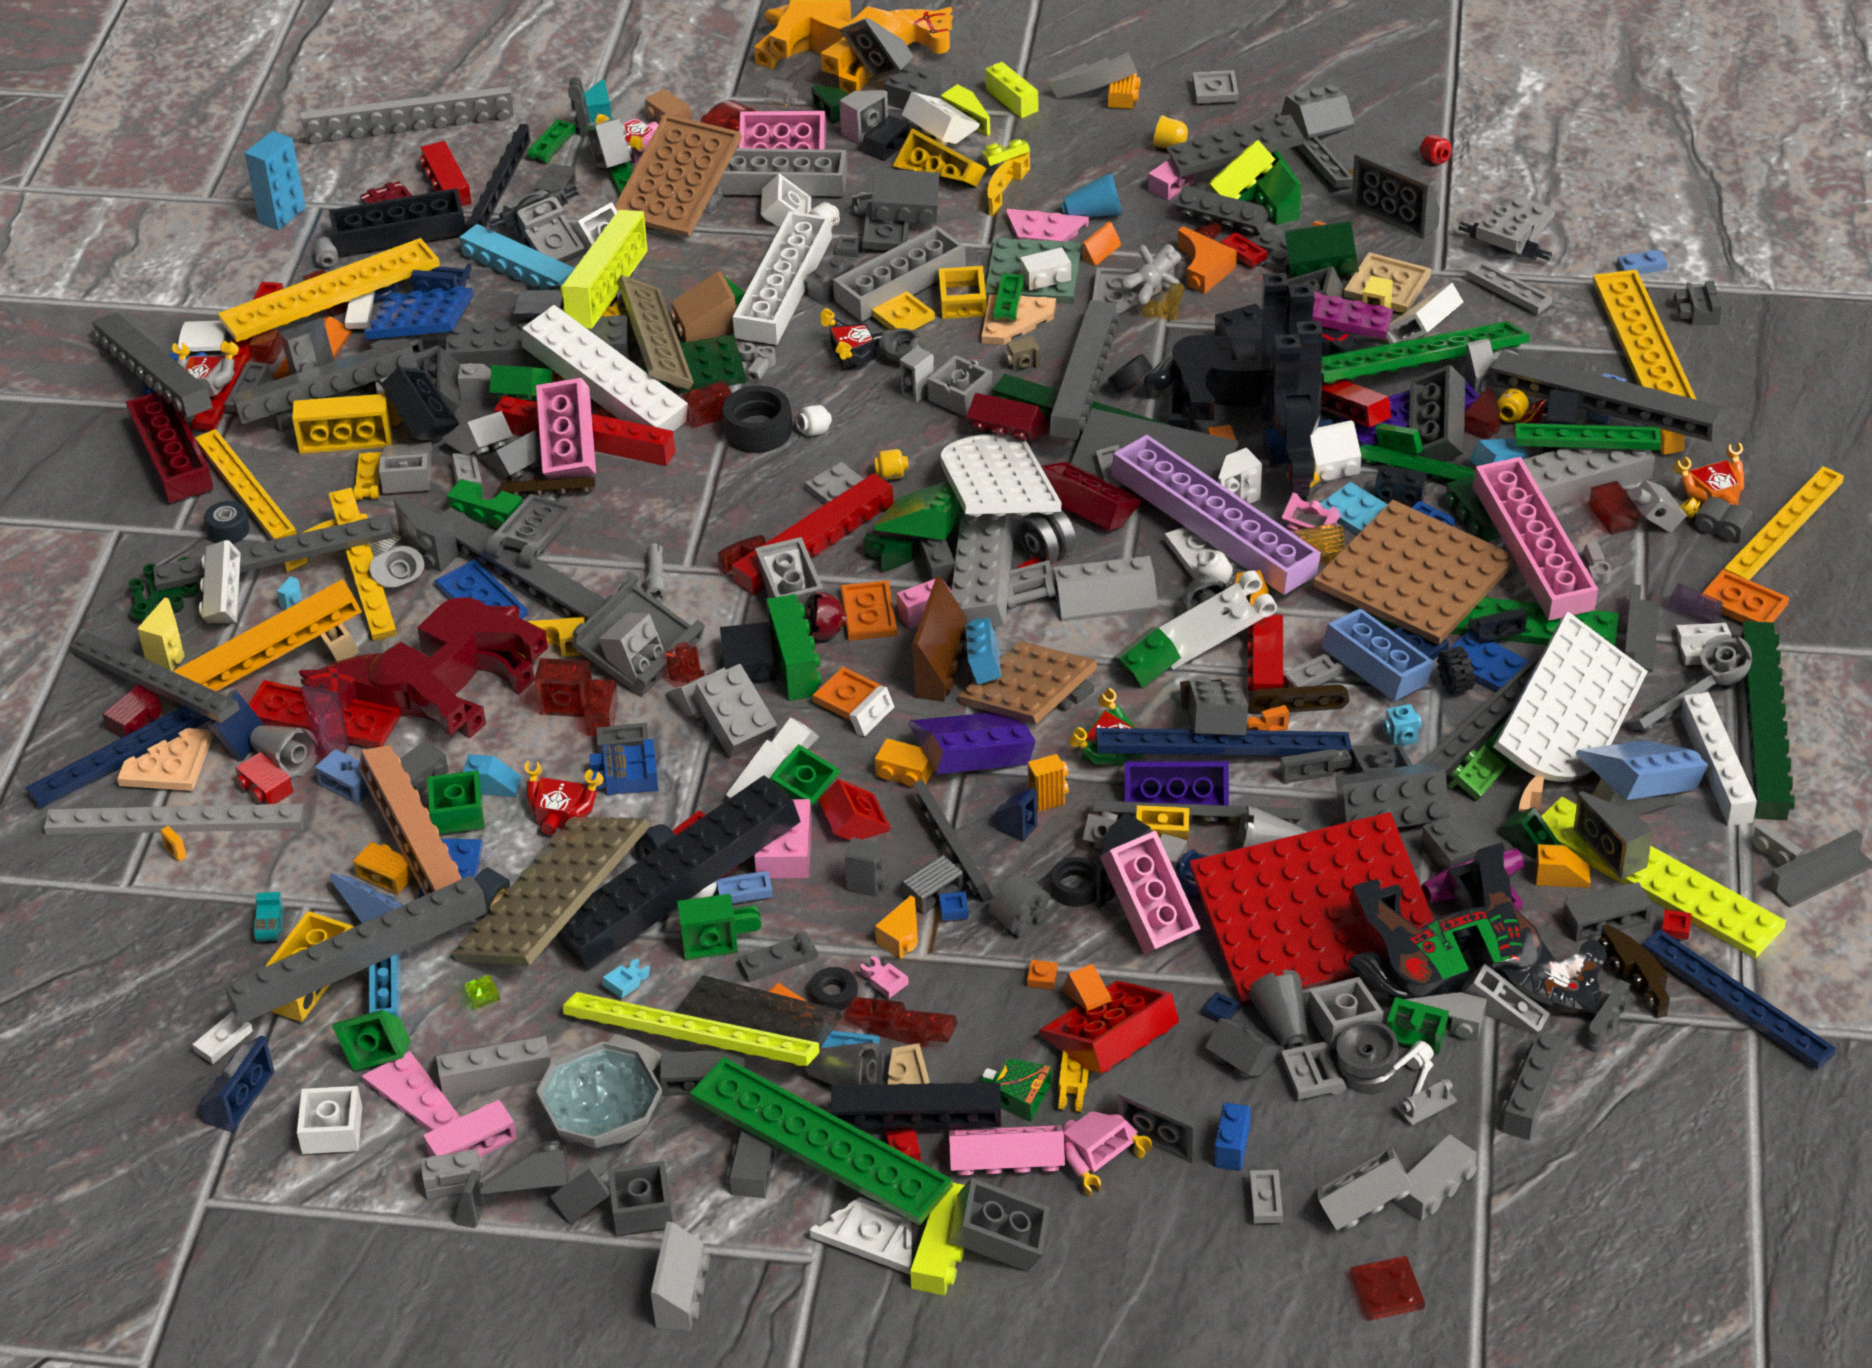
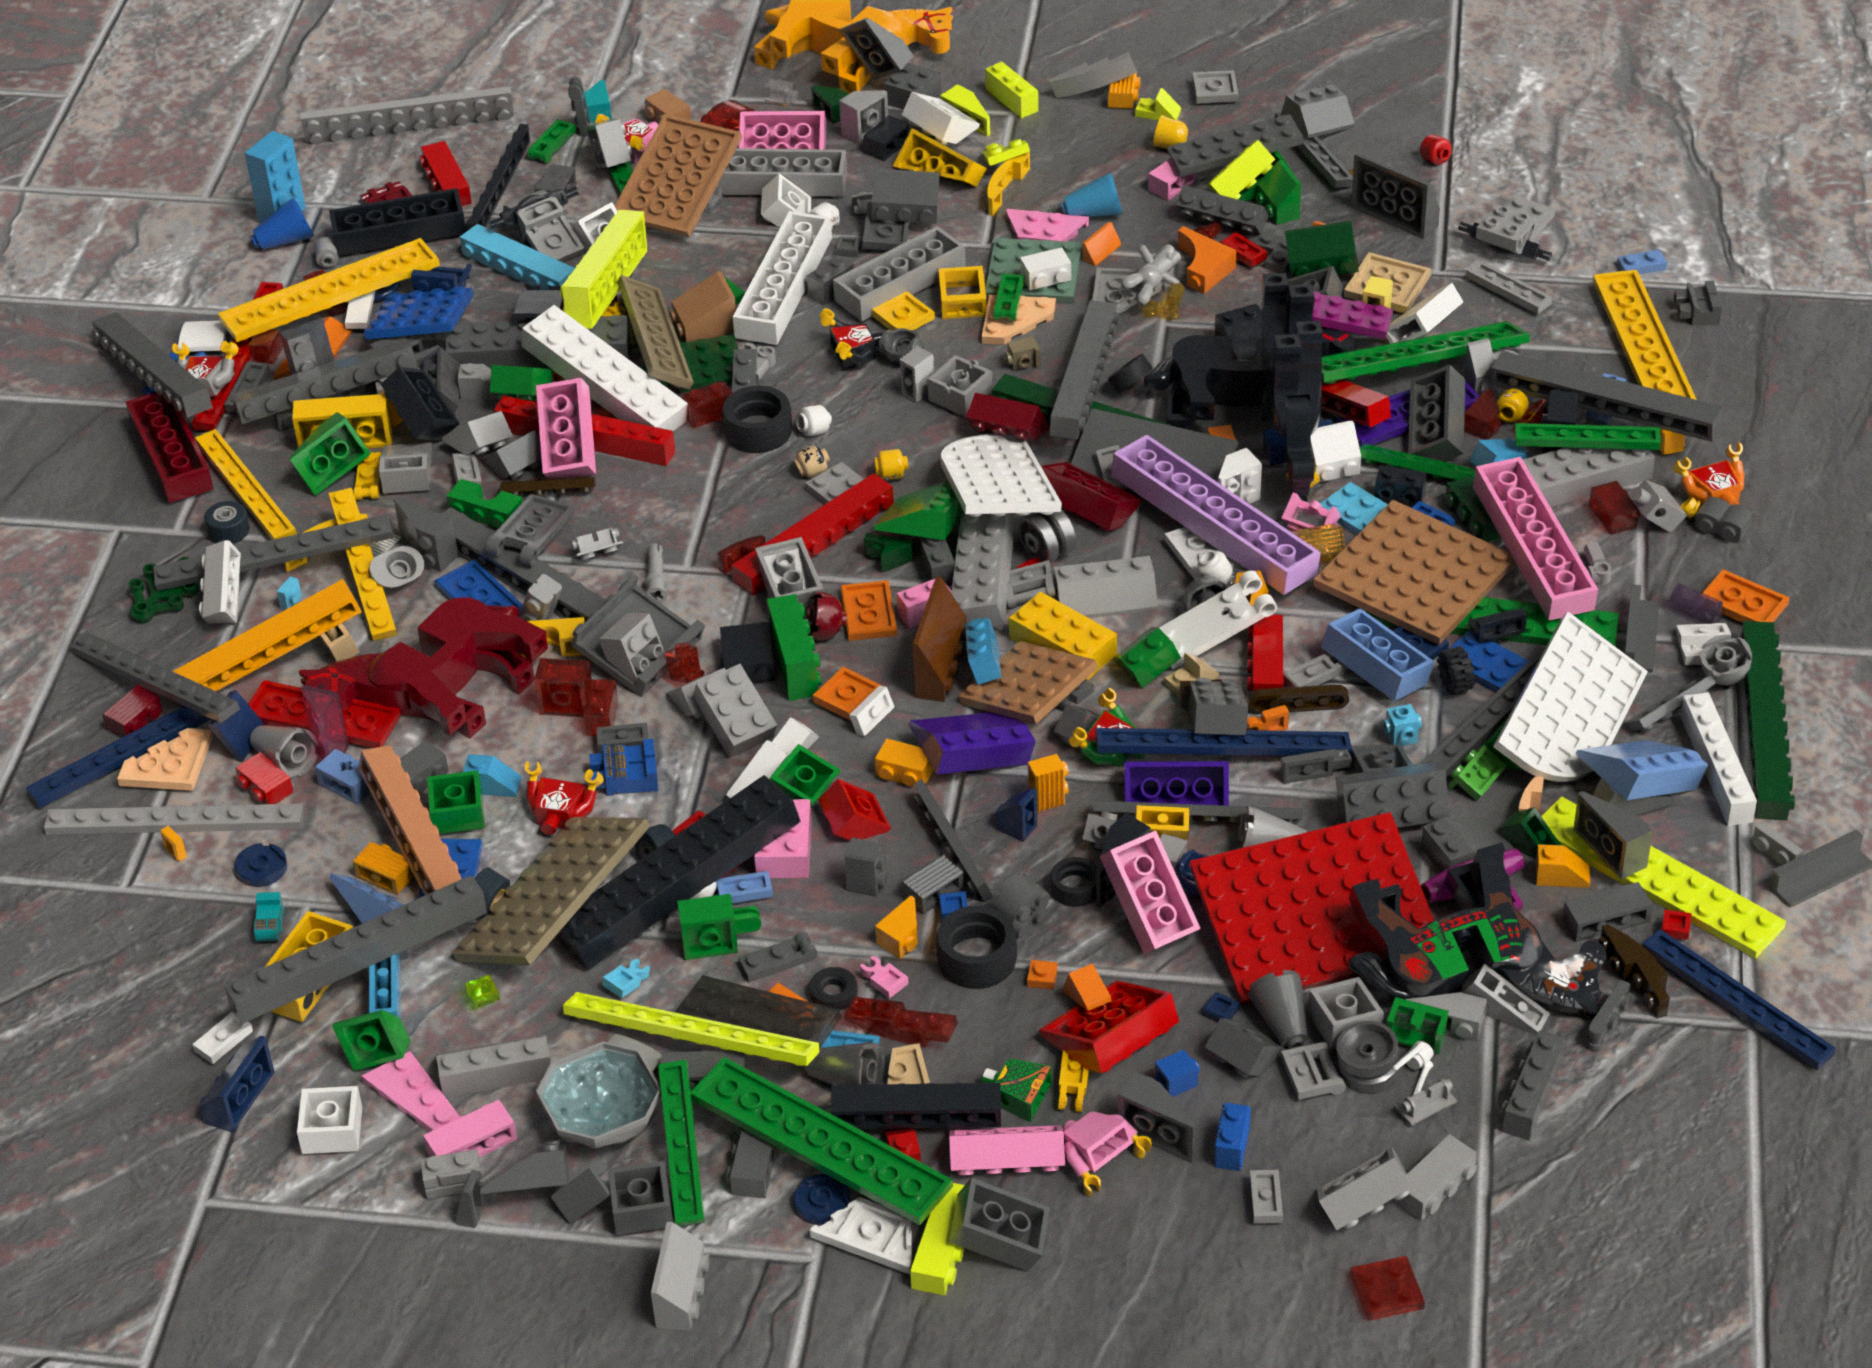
light yellow slope [137,598,185,671] -> none
green plate [1375,423,1423,454] -> none
yellow plate [1724,466,1844,580] -> none
none -> dark blue tile [234,843,287,887]
none -> blue cone [250,198,314,250]
none -> green slope [288,412,371,496]
none -> light grey brick [520,574,562,621]
none -> light grey hinge [571,527,623,560]
none -> green plate [658,1060,705,1227]
none -> dark grey plate [732,349,758,393]
none -> tan head [794,445,830,479]
none -> dark blue tile [794,1174,850,1225]
none -> black tyre [936,905,1017,989]
none -> yellow brick [1009,591,1117,680]
none -> flat silver slope [1054,704,1100,744]
none -> neon yellow slope [1135,88,1181,120]
none -> blue brick [1155,1049,1200,1097]
none -> tan slope [1164,653,1219,698]

